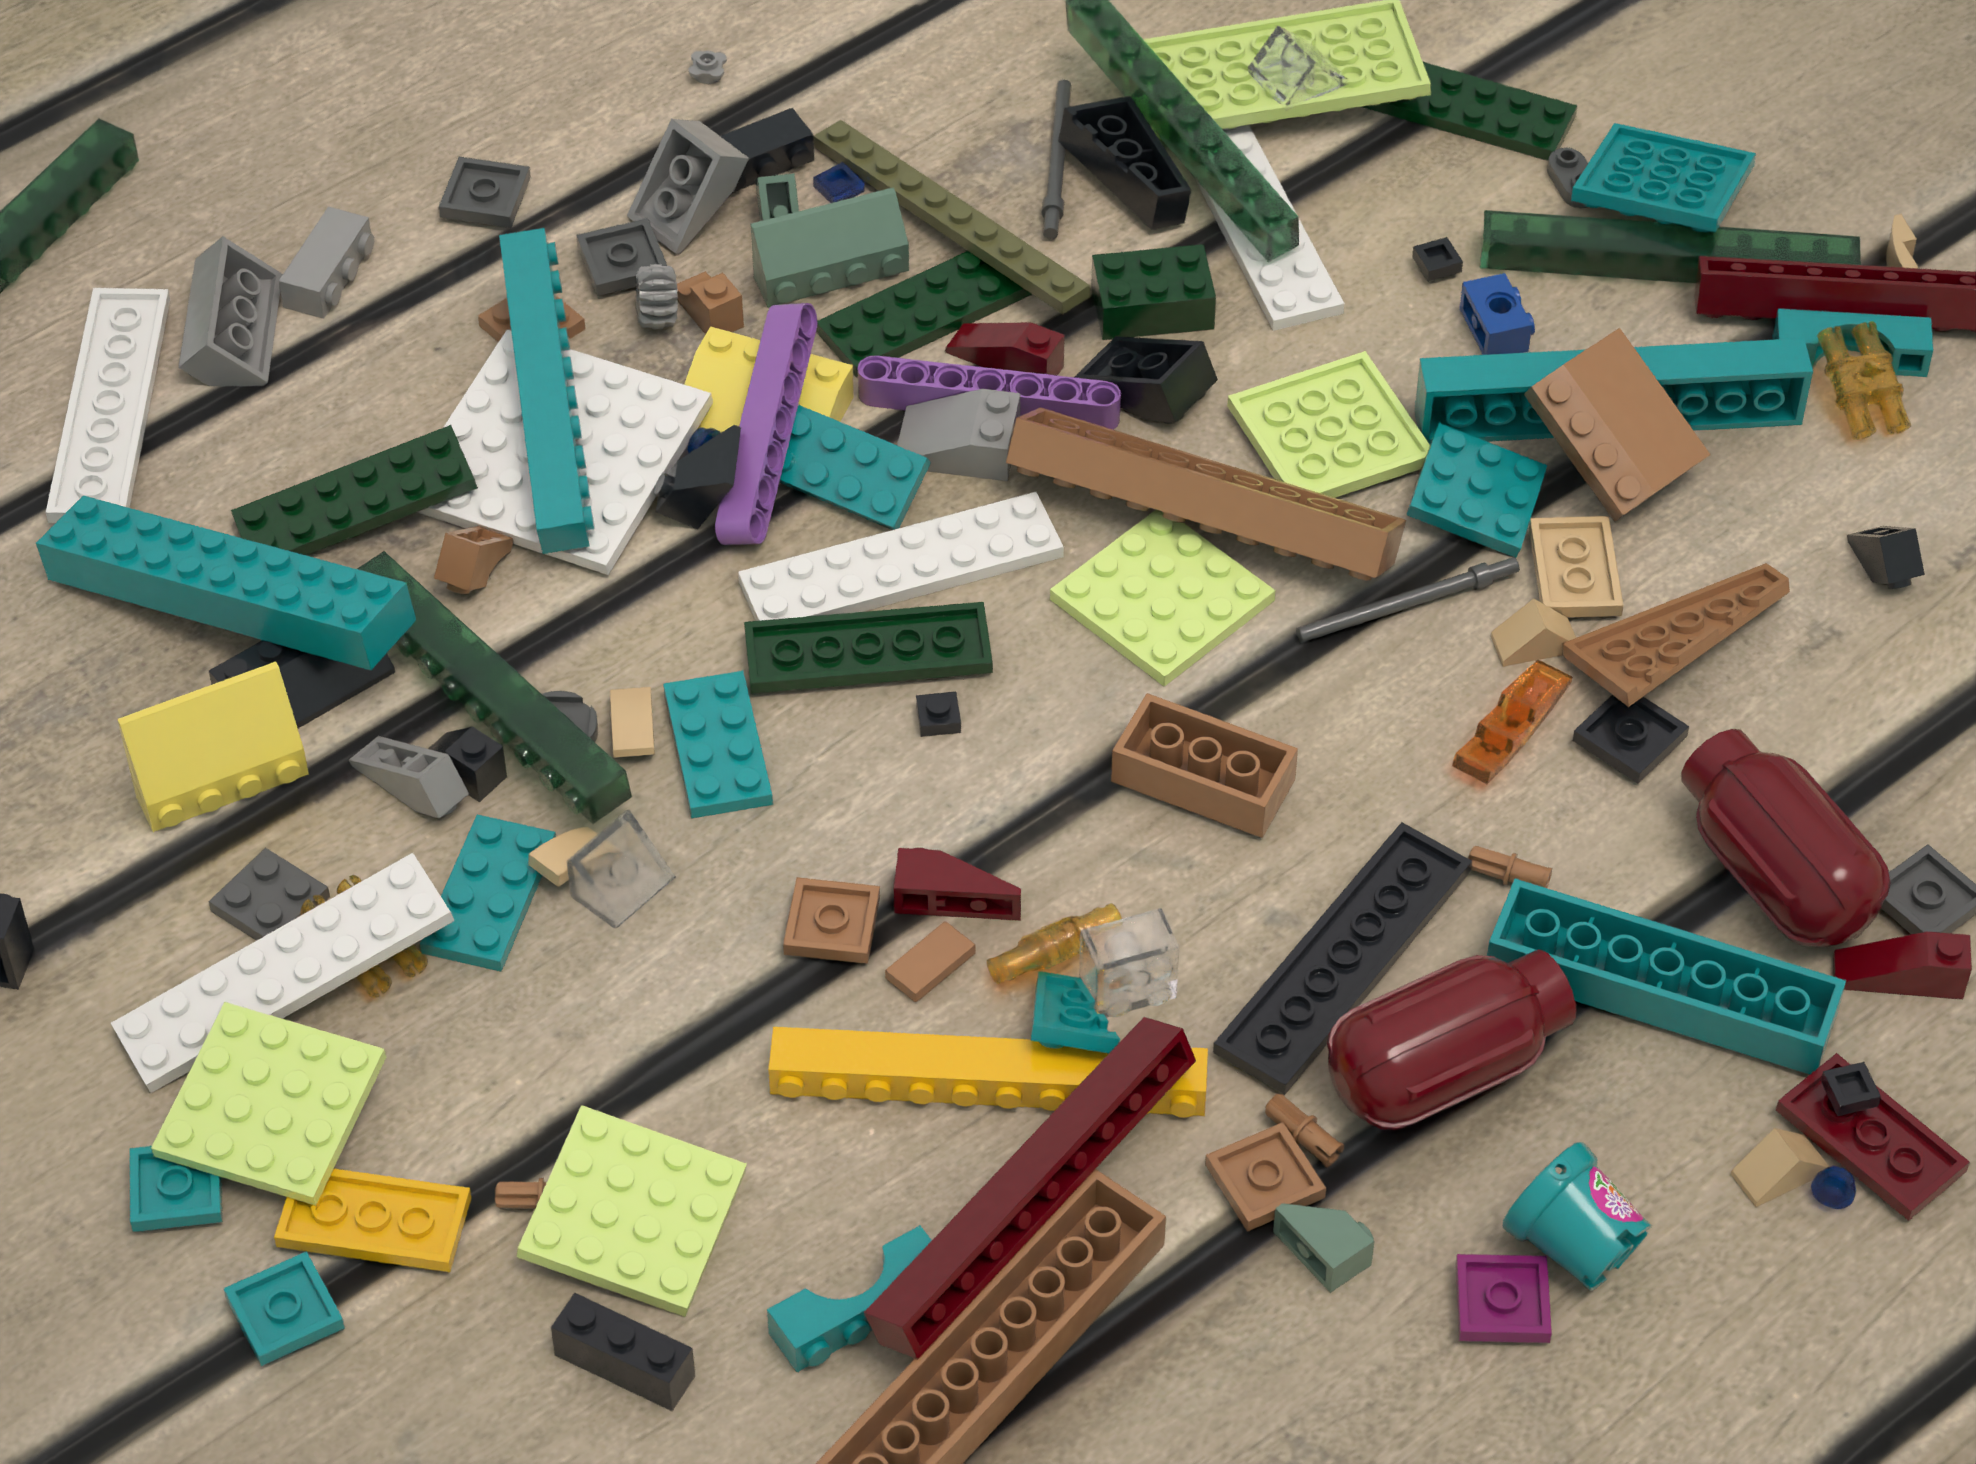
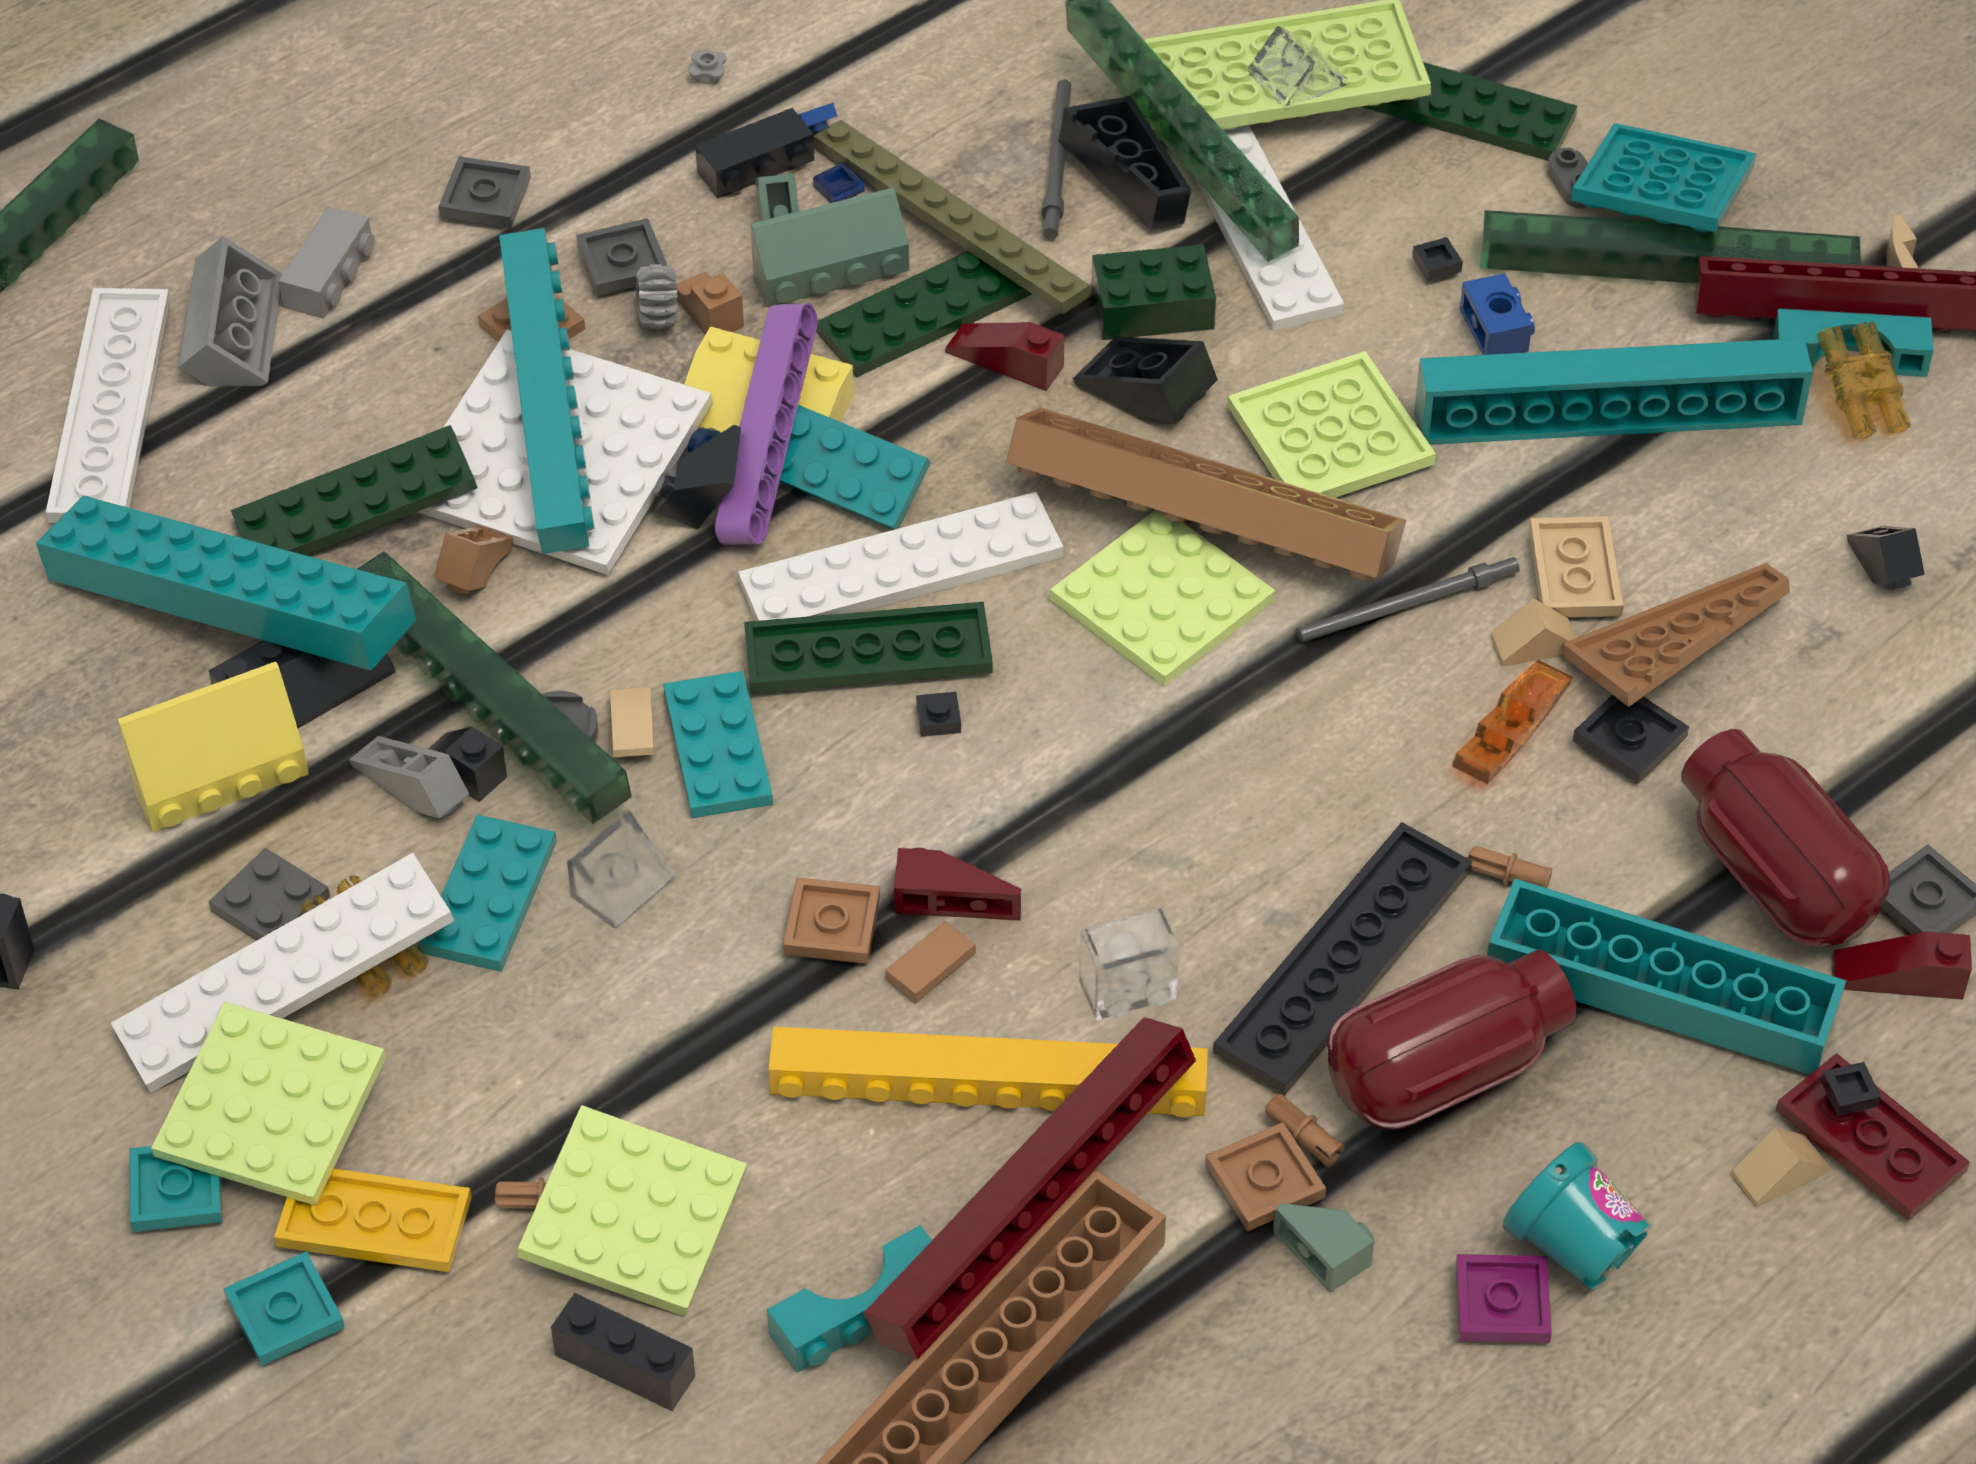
tan slope [528,827,618,887] -> none
light grey slope [627,119,749,254] -> none
medium lavender beam [858,356,1121,430] -> none
light grey slope [897,389,1020,481] -> none
clear yellow pin [986,903,1123,984] -> none
teal wing [1031,971,1120,1053] -> none
medium nougat brick [1111,693,1298,838] -> none
teal plate [1406,423,1548,558] -> none
medium nougat slope [1524,328,1711,522] -> none
clear blue plate [1811,1166,1856,1209] -> none
none -> blue plate [798,103,838,133]

